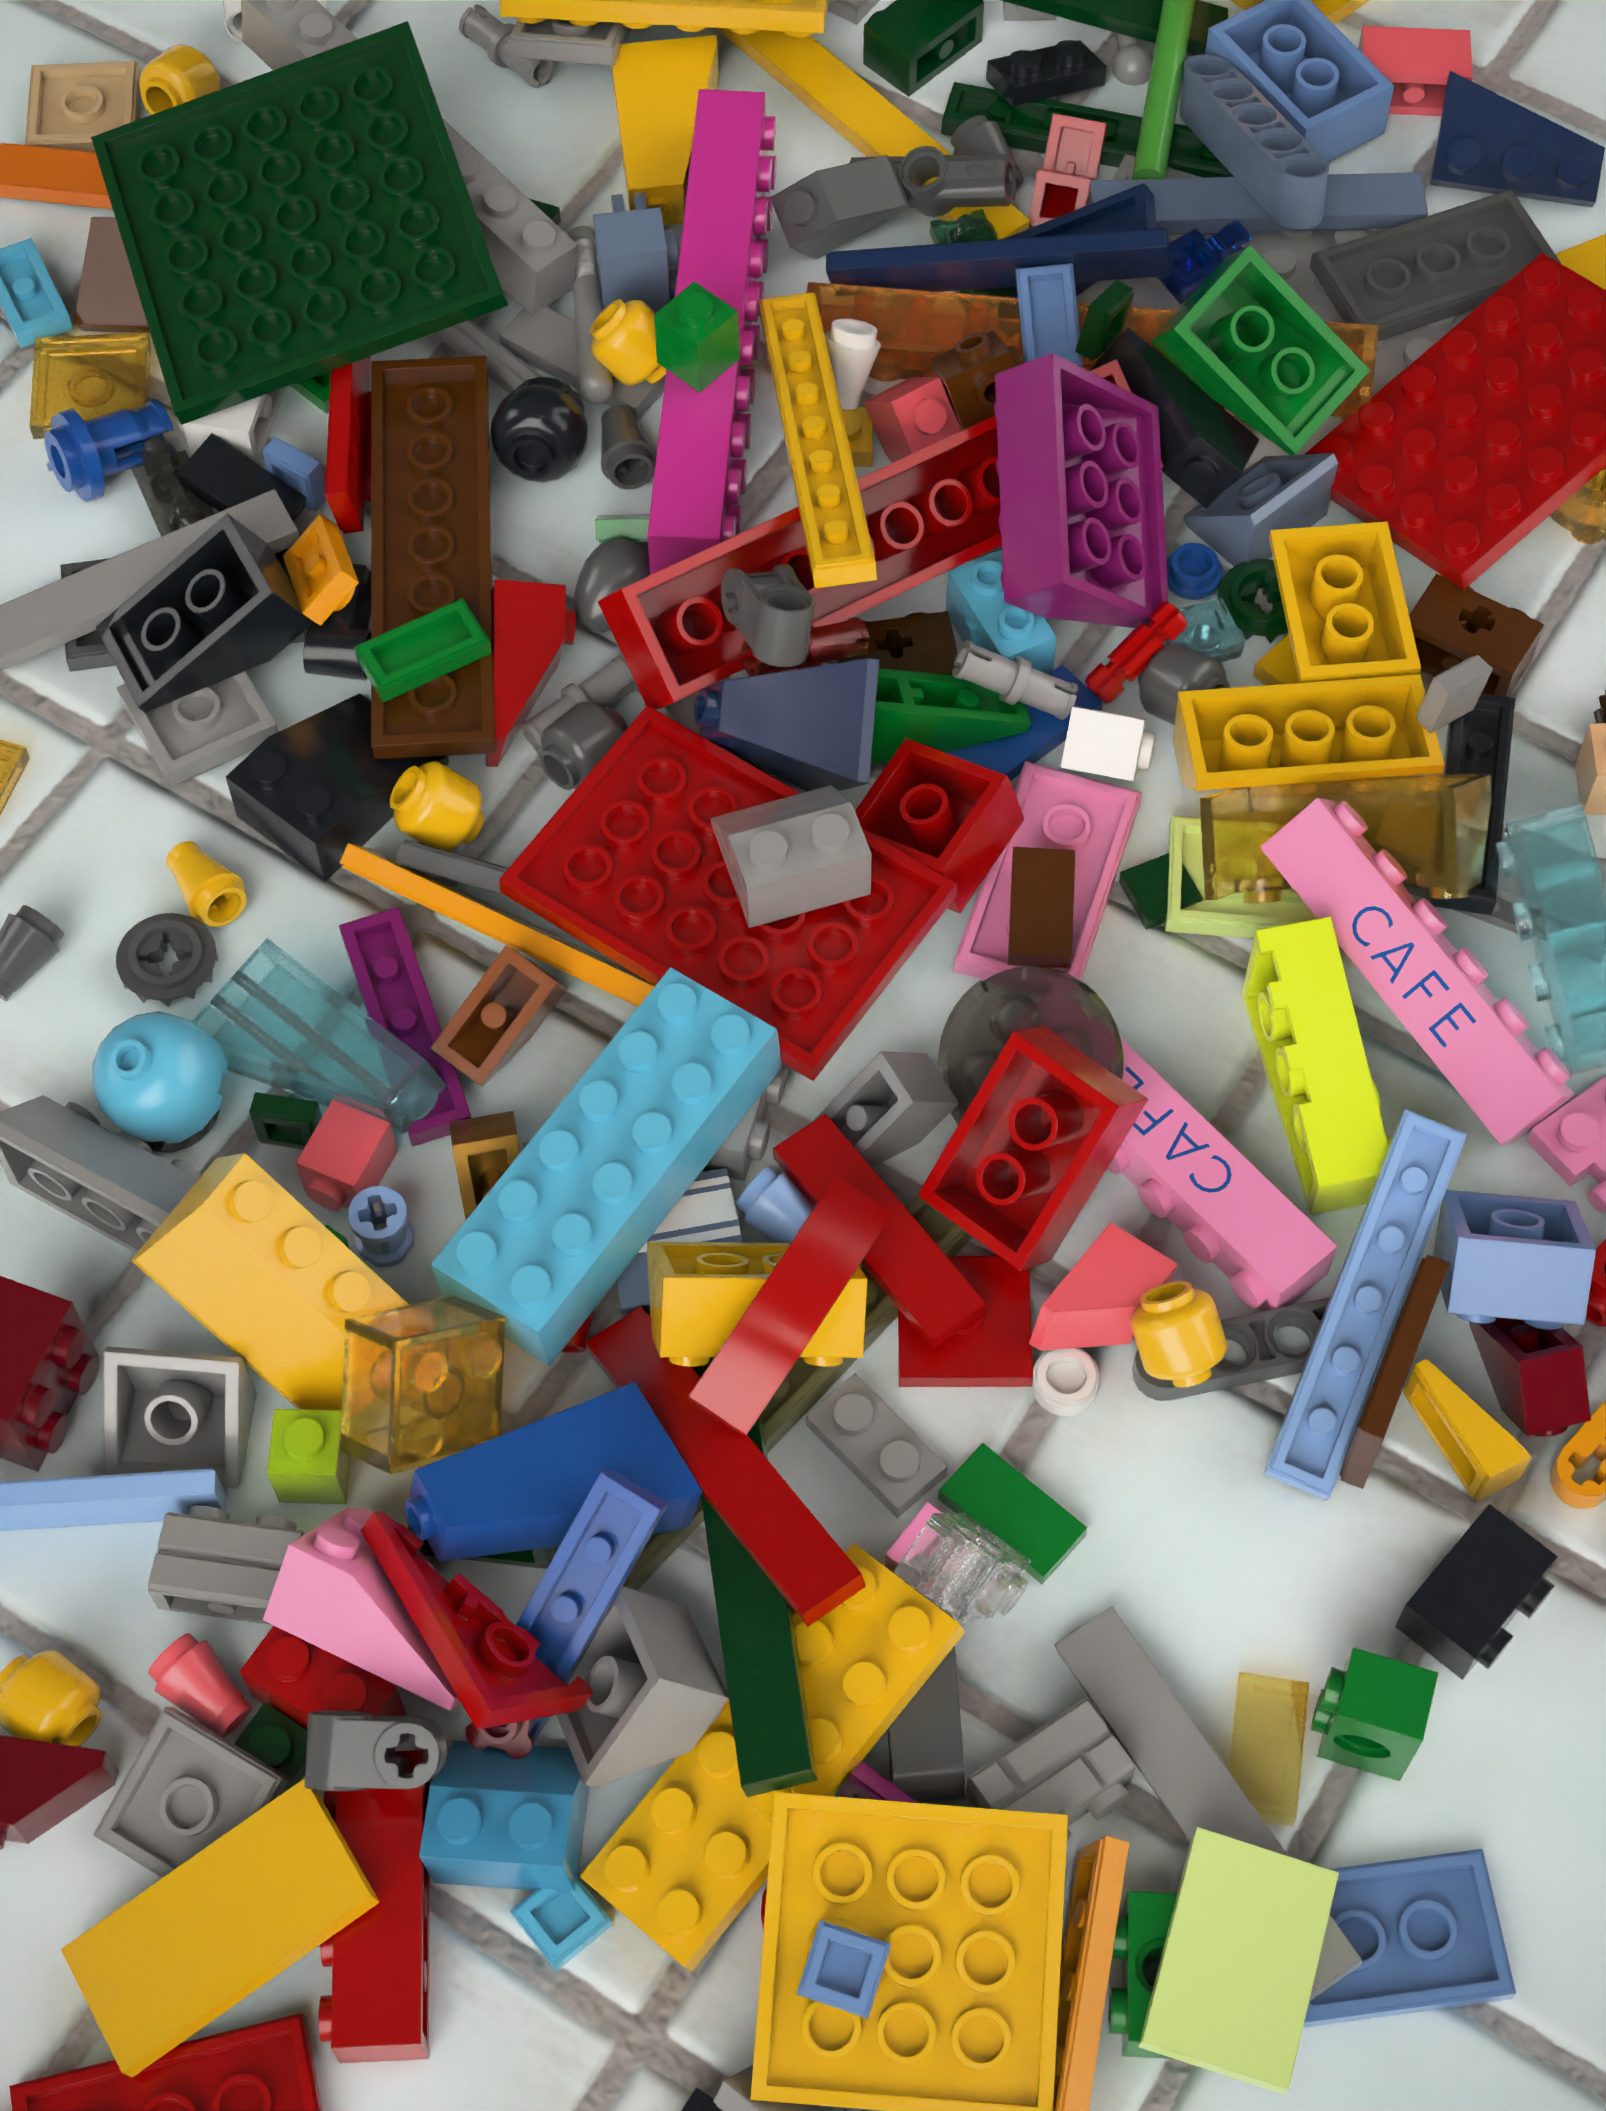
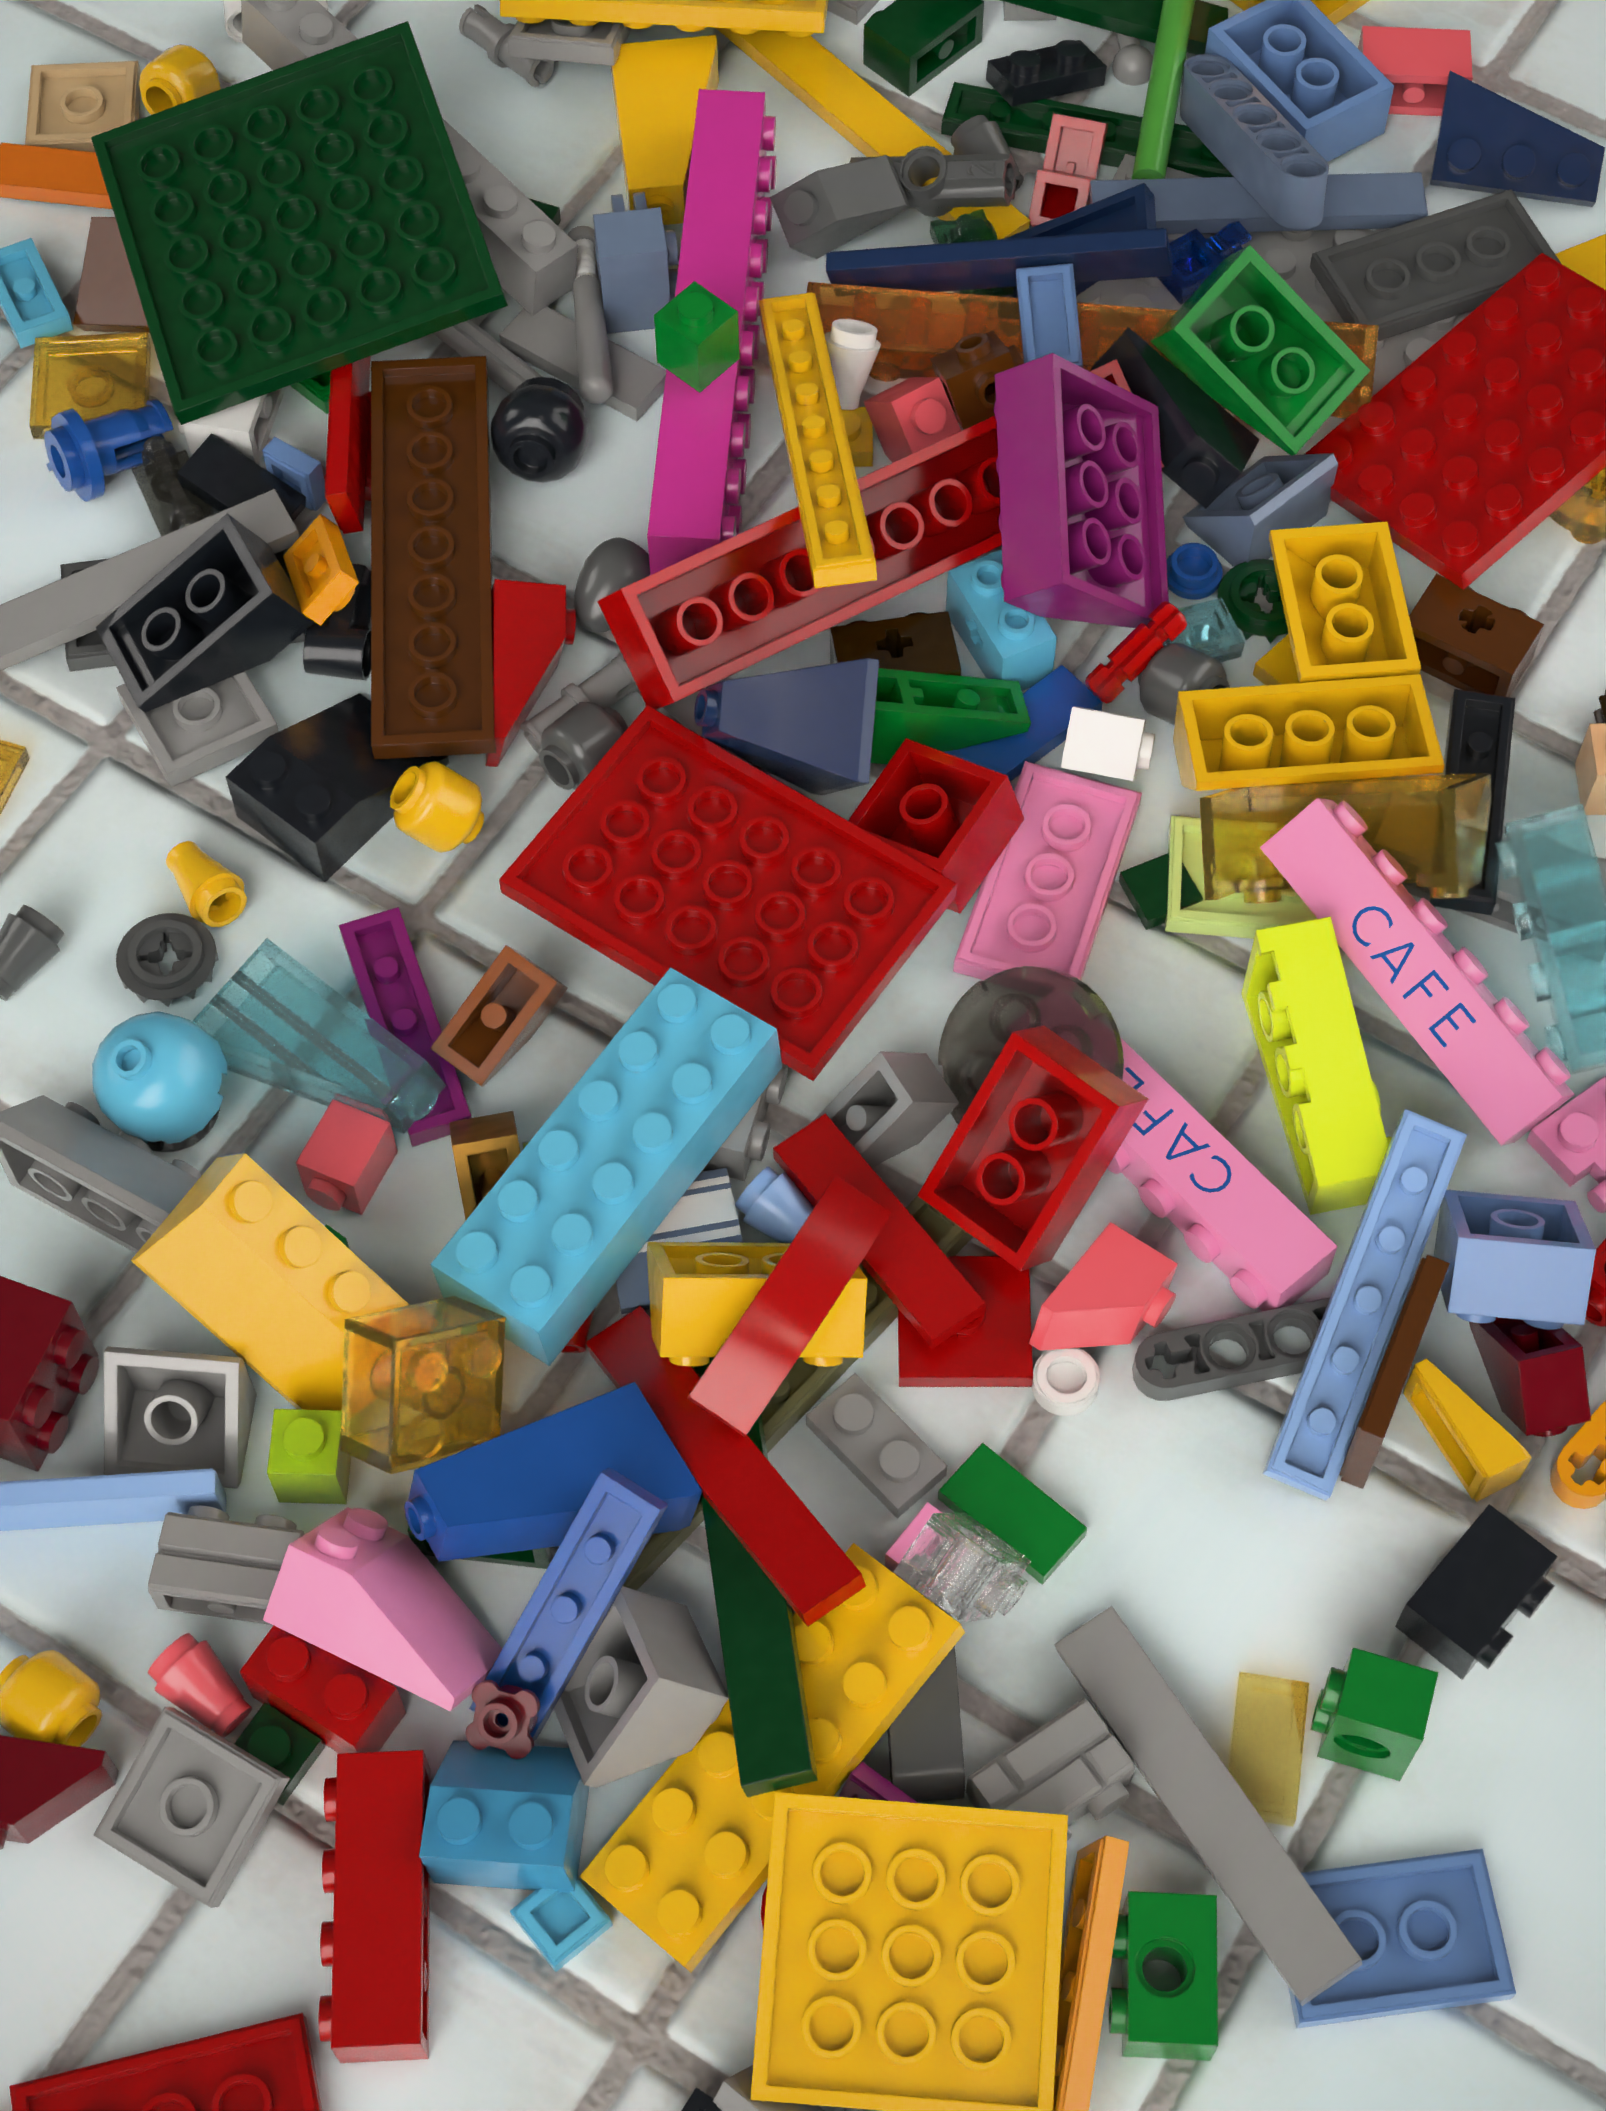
yellow tile [61,1778,380,2078] -> none
dark green tile [249,1092,322,1150] -> none
piece [305,1710,449,1791] -> none
light orange tile [340,843,655,1007] -> none
light blue bush [348,1186,414,1267] -> none
green tile [354,598,492,703] -> none
red wing [360,1511,593,1730] -> none
dark grey tile [394,840,508,894] -> none
yellow head [589,299,666,386] -> none
tile [595,514,650,543] -> none
dark grey cone [601,405,657,489] -> none
light grey slope [711,785,872,928] -> none
dark grey piece [721,564,815,667] -> none
clear red pin [742,617,869,677] -> none
medium blue tile [796,1920,891,2019] -> none
light grey pin [952,640,1078,720] -> none
reddish brown tile [1008,847,1075,968] -> none
dark green tile [1075,280,1134,361] -> none
yellow head [1130,1281,1228,1387] -> none
yellowish green tile [1138,1827,1339,2095] -> none
light grey tile [1416,655,1493,734] -> none

